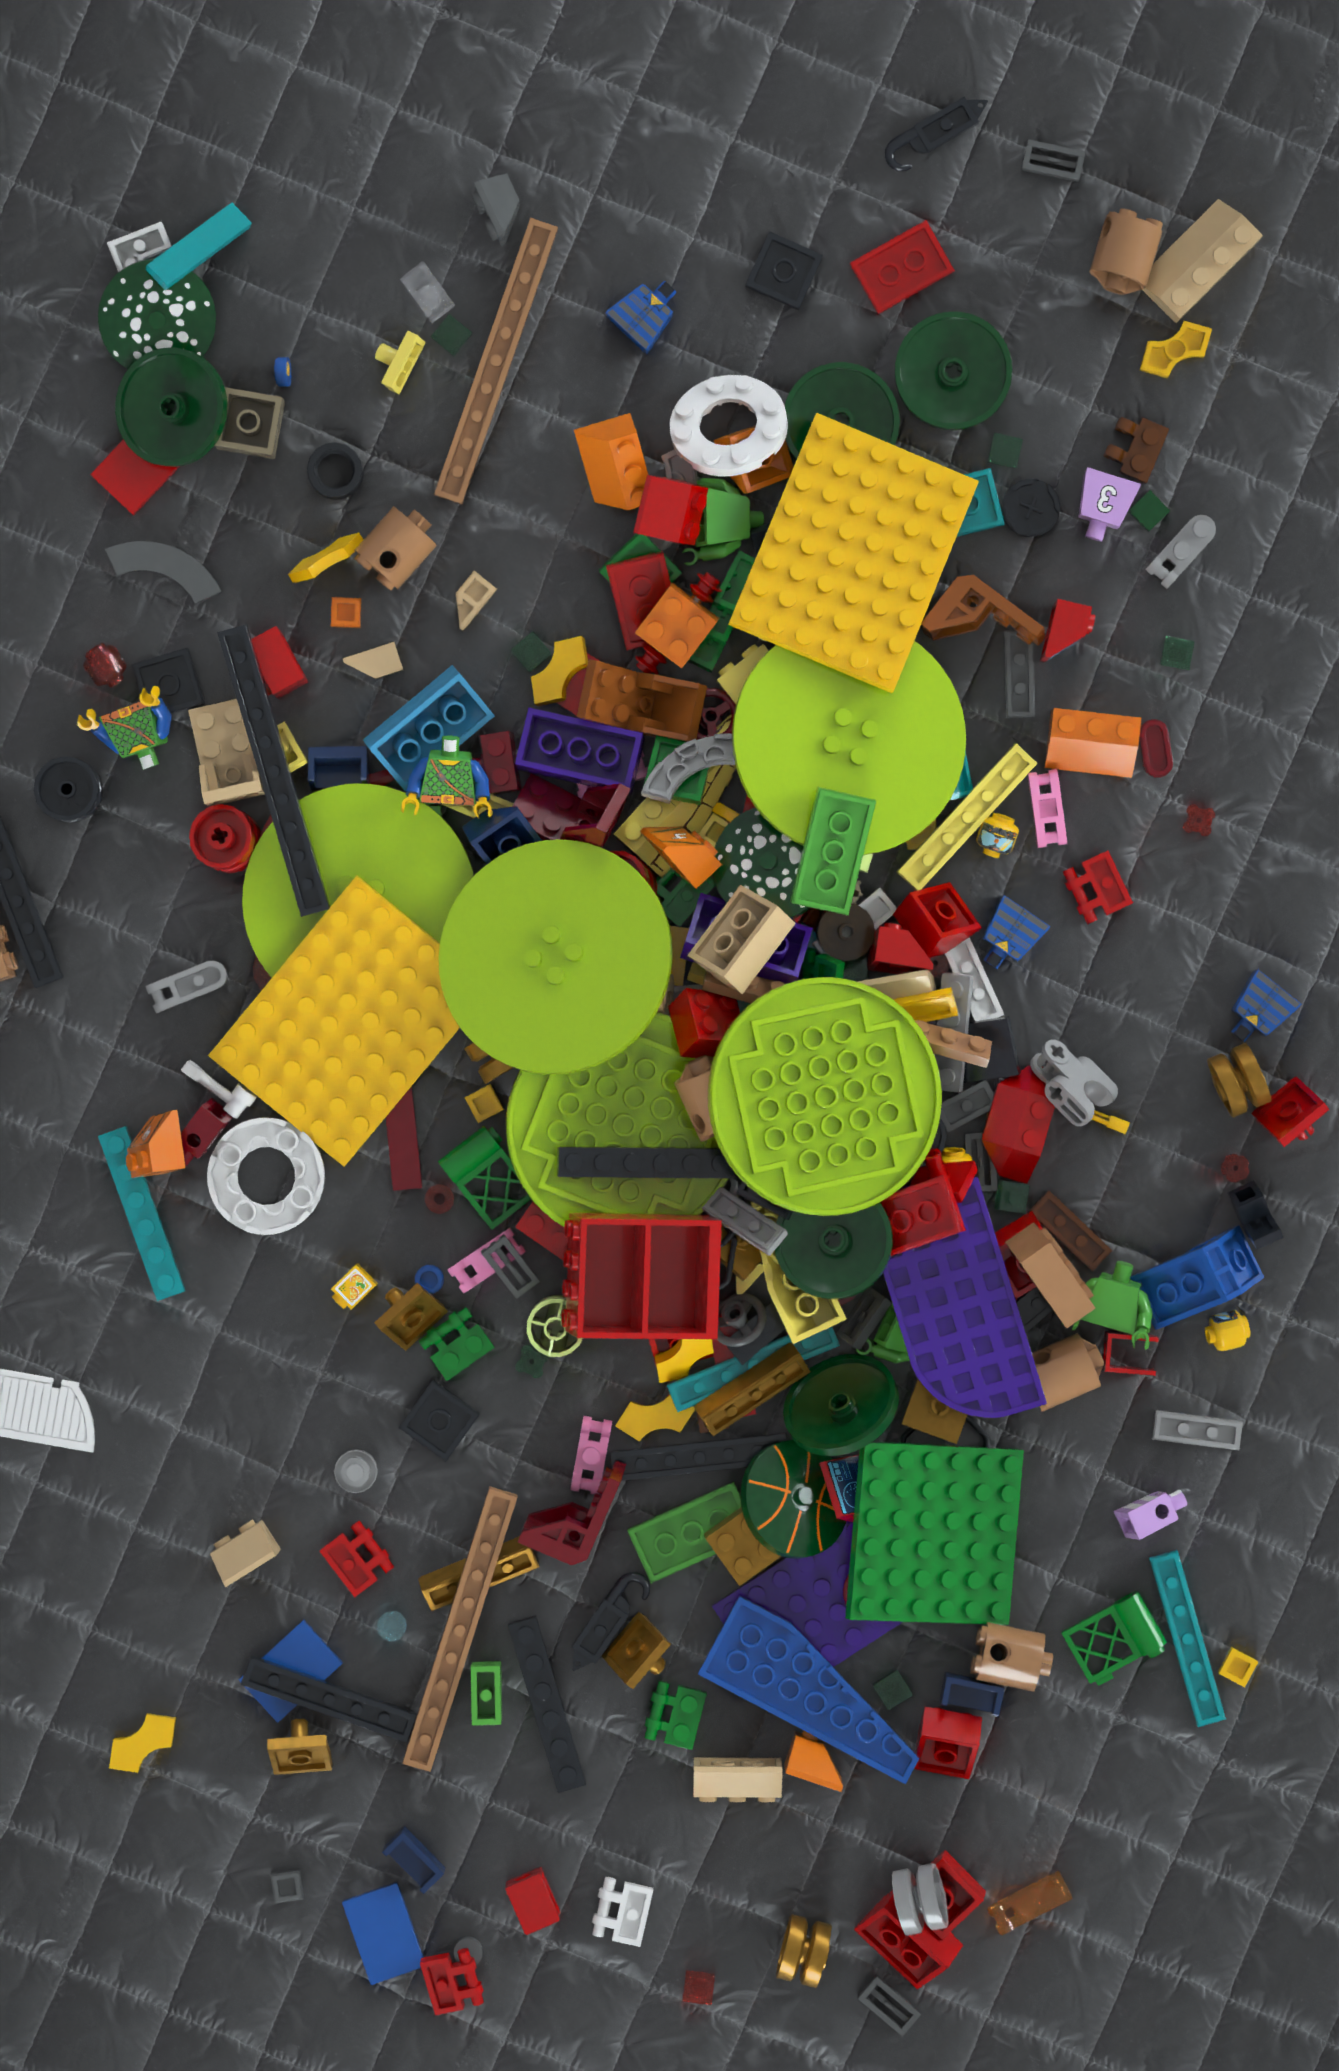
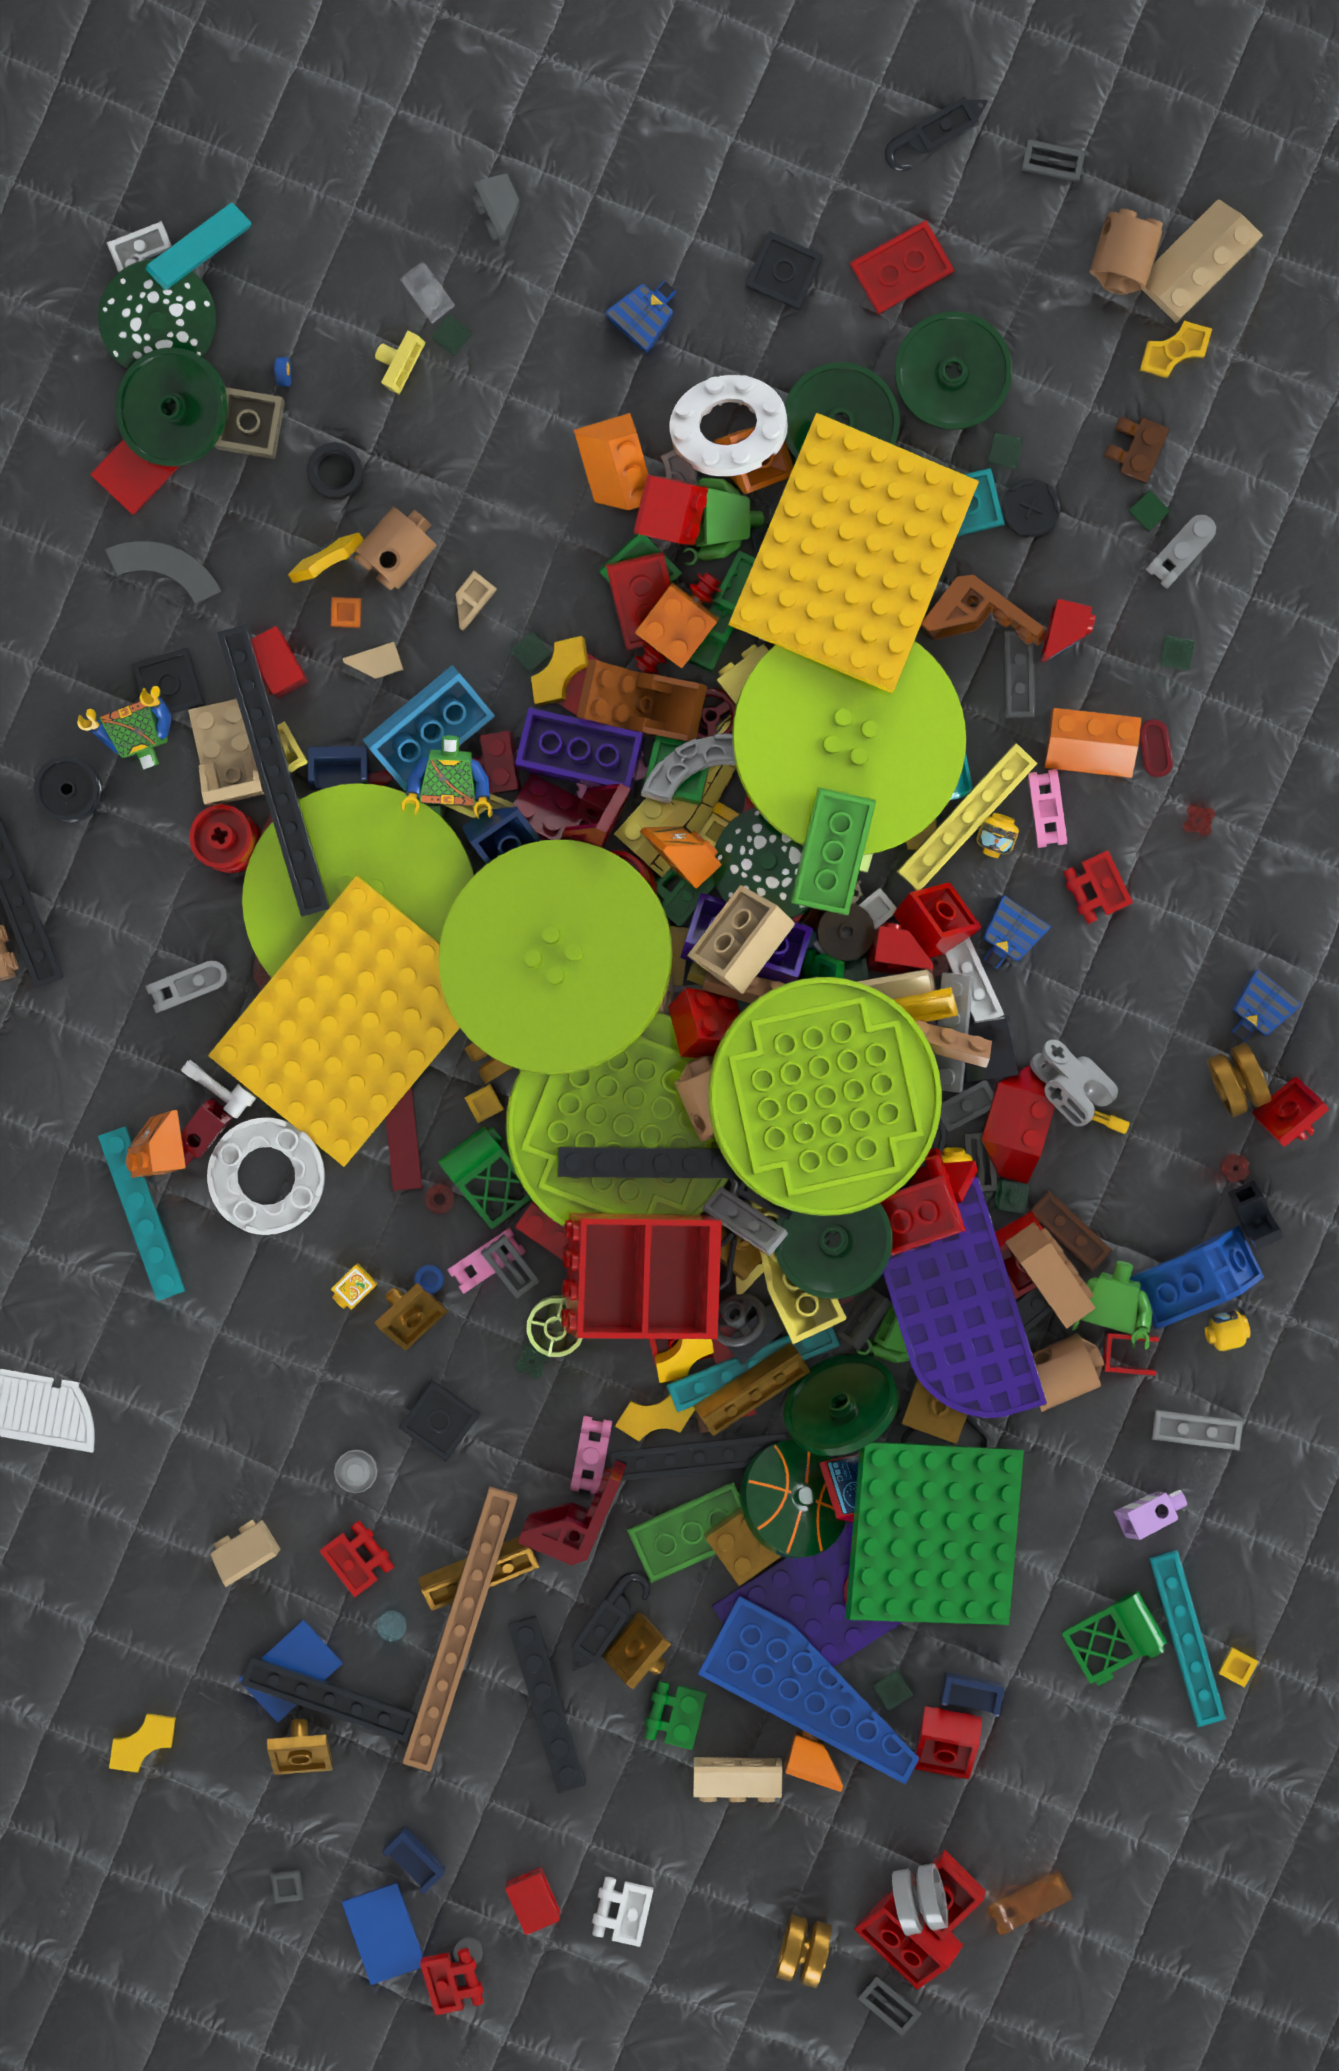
clear red head [83,643,127,688] -> none
green plate [418,1307,495,1381] -> none
medium nougat plate [434,217,558,505] -> none
bright green brick [471,1661,502,1725] -> none
clear red plate [682,1970,715,2005] -> none
medium nougat cylinder [970,1622,1053,1692] -> none
lavender torso [1078,467,1141,542] -> none

